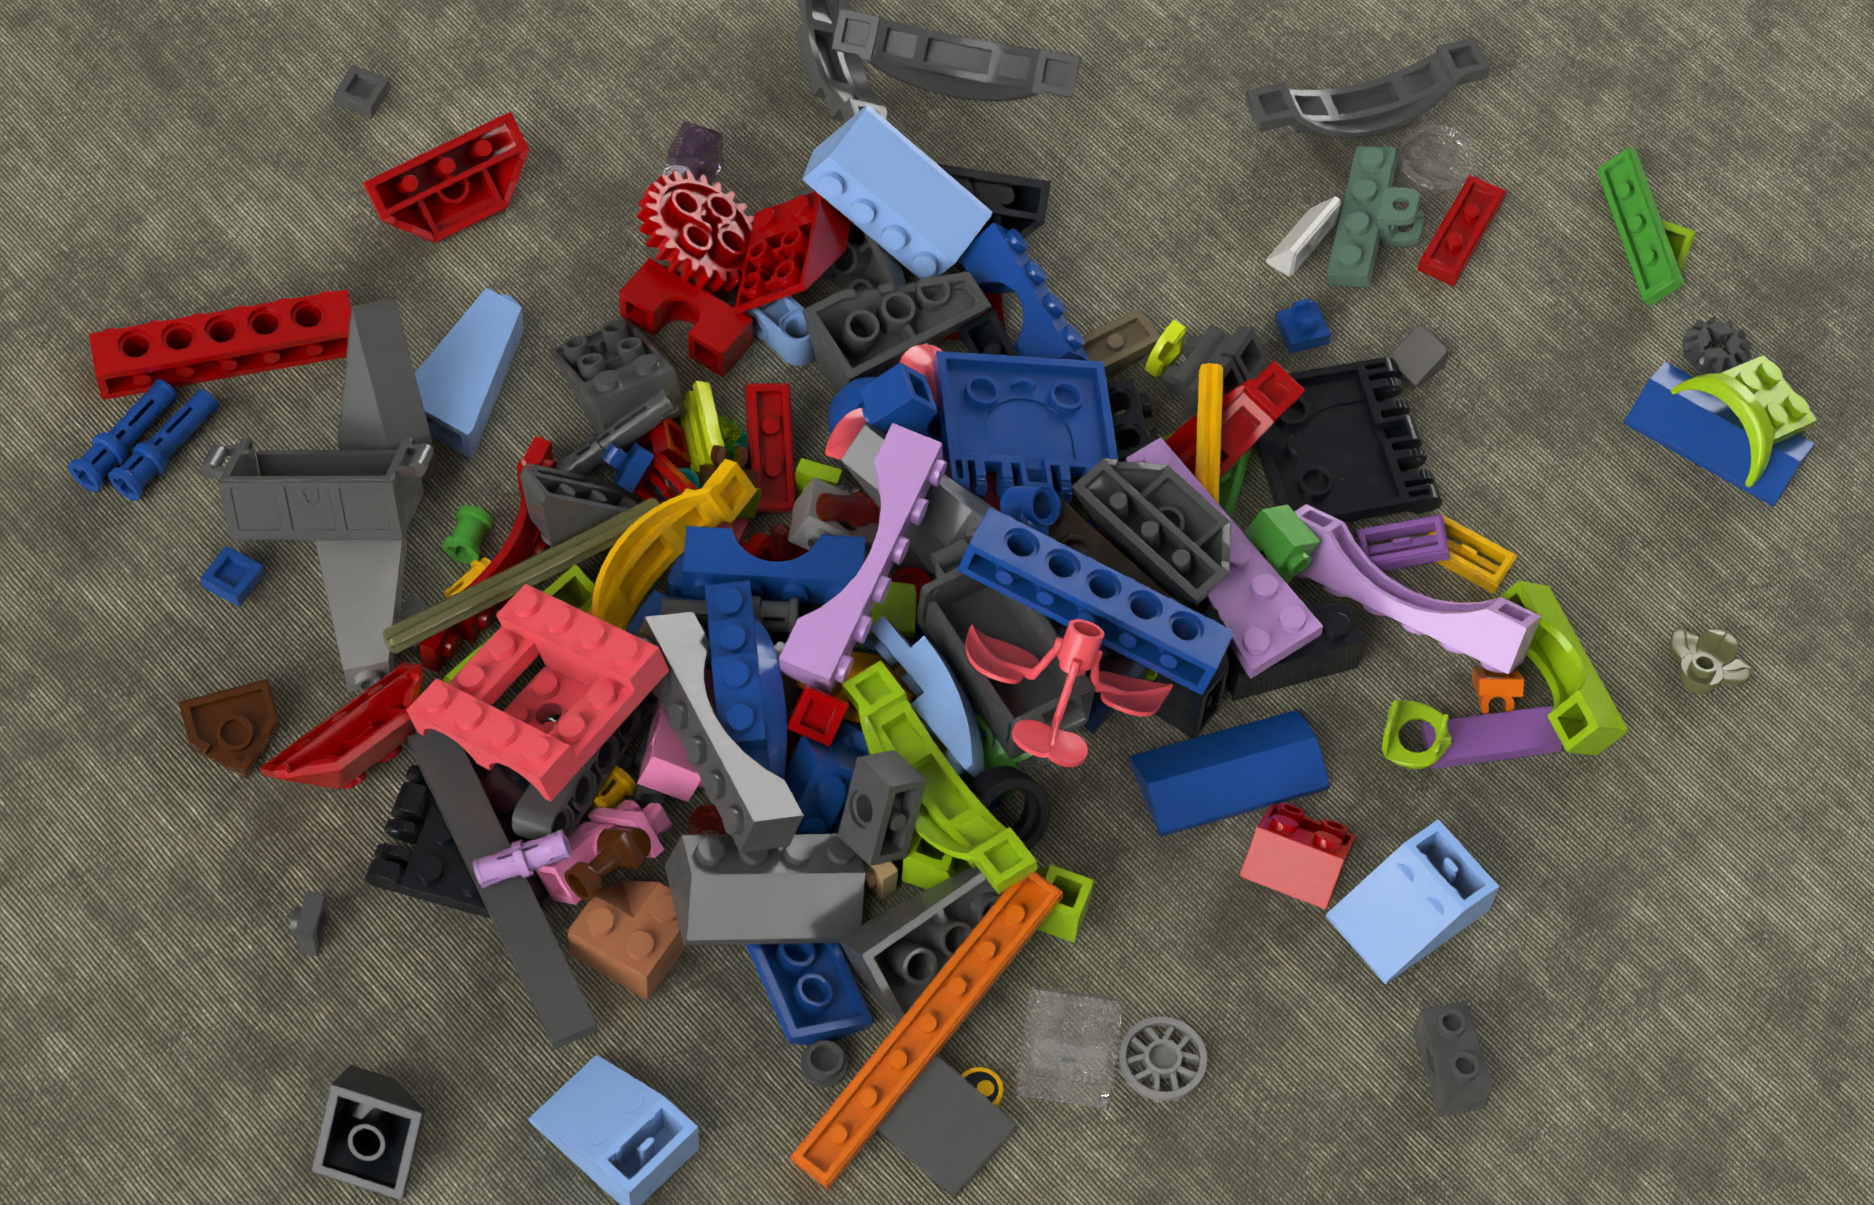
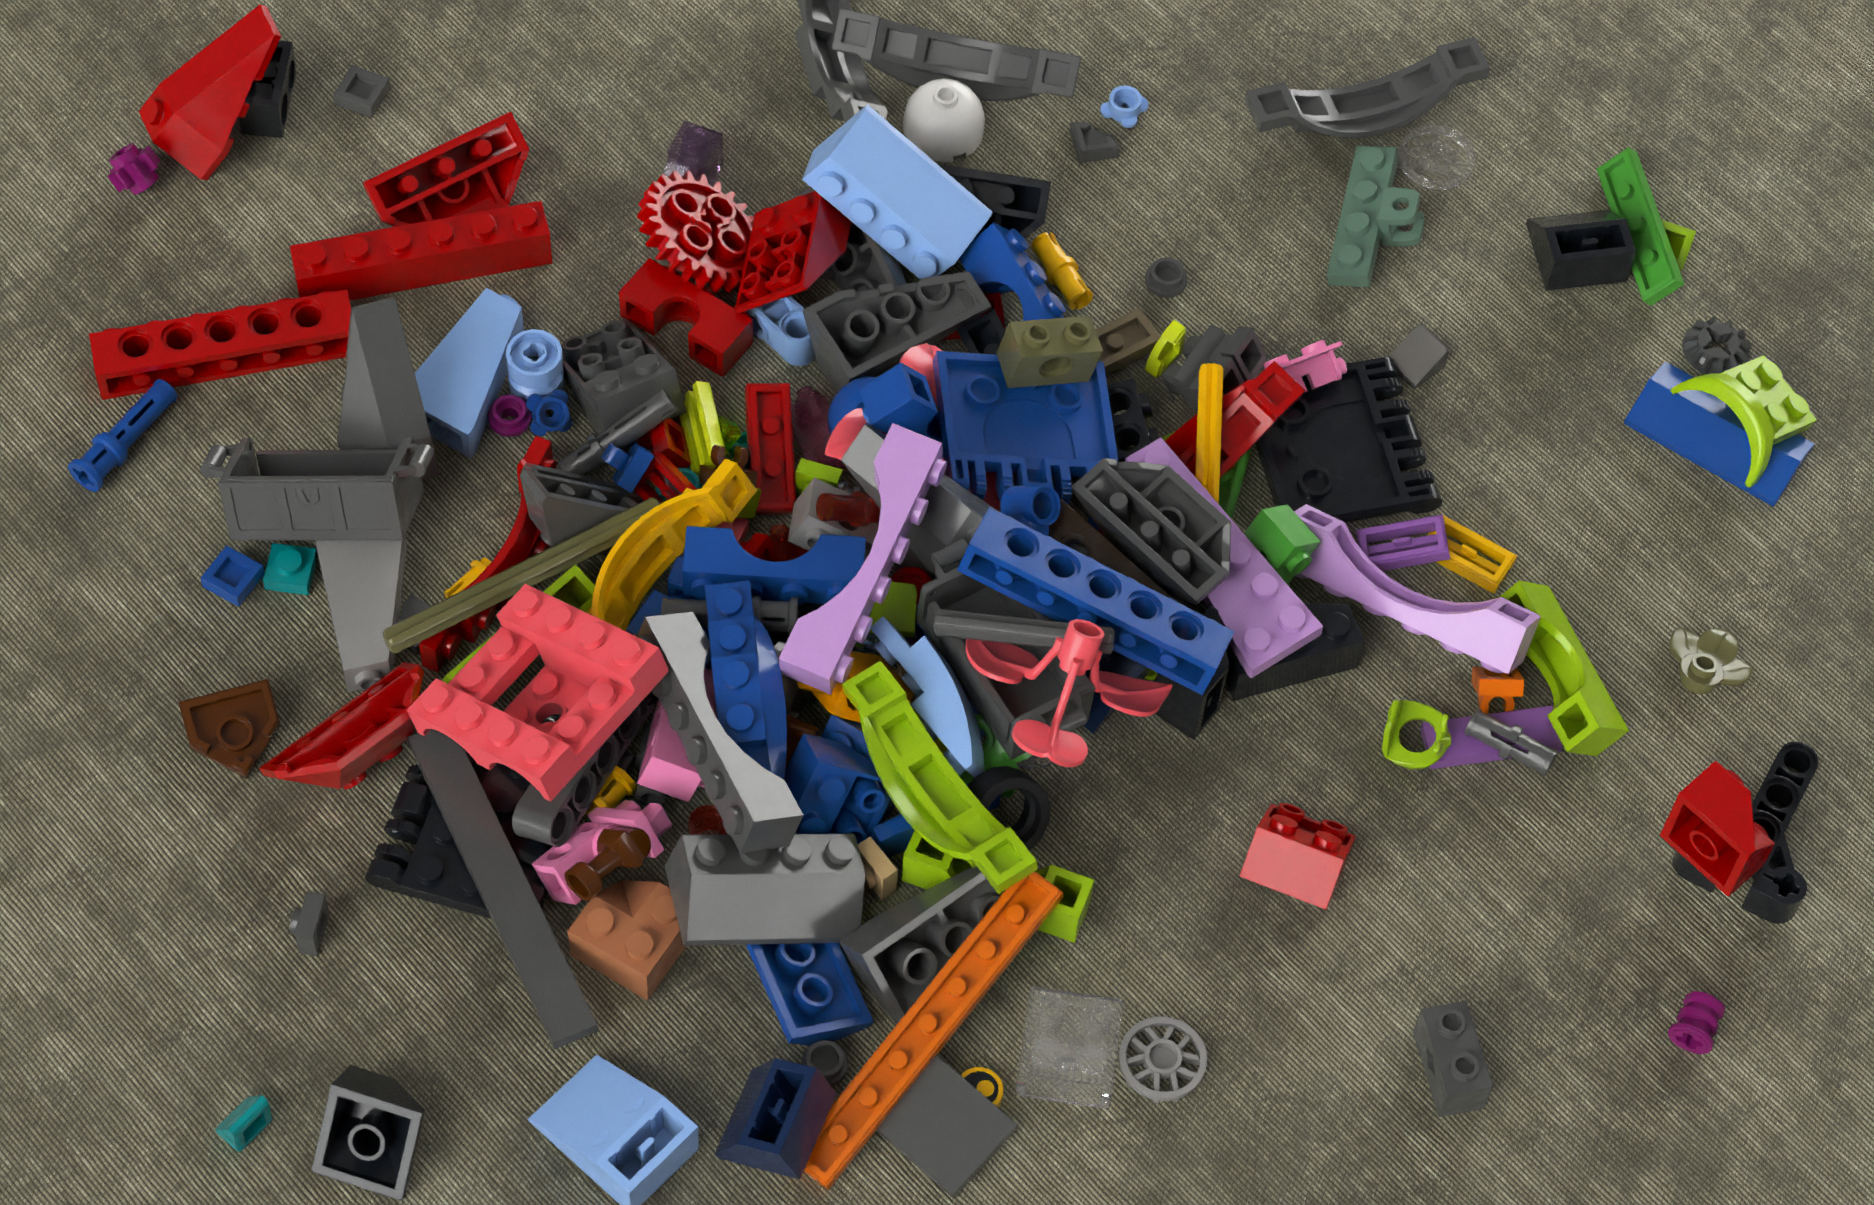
blue pin [108,389,219,501] -> none
bright green bush [442,505,495,564] -> none
lavender pin [473,829,572,888] -> none
red tile [787,683,849,747] -> none
dark grey brick [838,750,927,866] -> none
blue slope [1129,710,1330,837] -> none
white slope [1266,196,1341,277] -> none
blue tile [1275,298,1331,354] -> none
light blue slope [1326,819,1499,985] -> none
red tile [1417,175,1507,287] -> none
none -> magenta gear [107,142,161,195]
none -> red wedge [138,4,281,180]
none -> teal slope [215,1095,273,1152]
none -> black brick [239,41,297,138]
none -> teal plate [263,543,318,595]
none -> red brick [289,200,552,300]
none -> magenta plate [488,395,532,437]
none -> light blue wheel [506,329,565,402]
none -> blue plate [526,389,572,436]
none -> dark blue slope [715,1058,837,1179]
none -> clear pink hinge [791,386,847,469]
none -> white cylinder [902,78,985,163]
none -> dark grey axle [933,609,1115,654]
none -> olive brick [996,316,1103,388]
none -> yellow pin [1031,232,1093,310]
none -> dark grey tile [1069,122,1119,163]
none -> light blue plate [1100,86,1148,128]
none -> dark grey plate [1145,257,1187,298]
none -> bright pink hinge [1254,340,1347,393]
none -> dark grey pin [1464,709,1558,776]
none -> black slope [1526,210,1636,291]
none -> red slope [1659,760,1775,897]
none -> magenta bush [1668,991,1725,1054]
none -> black beam [1672,742,1819,924]

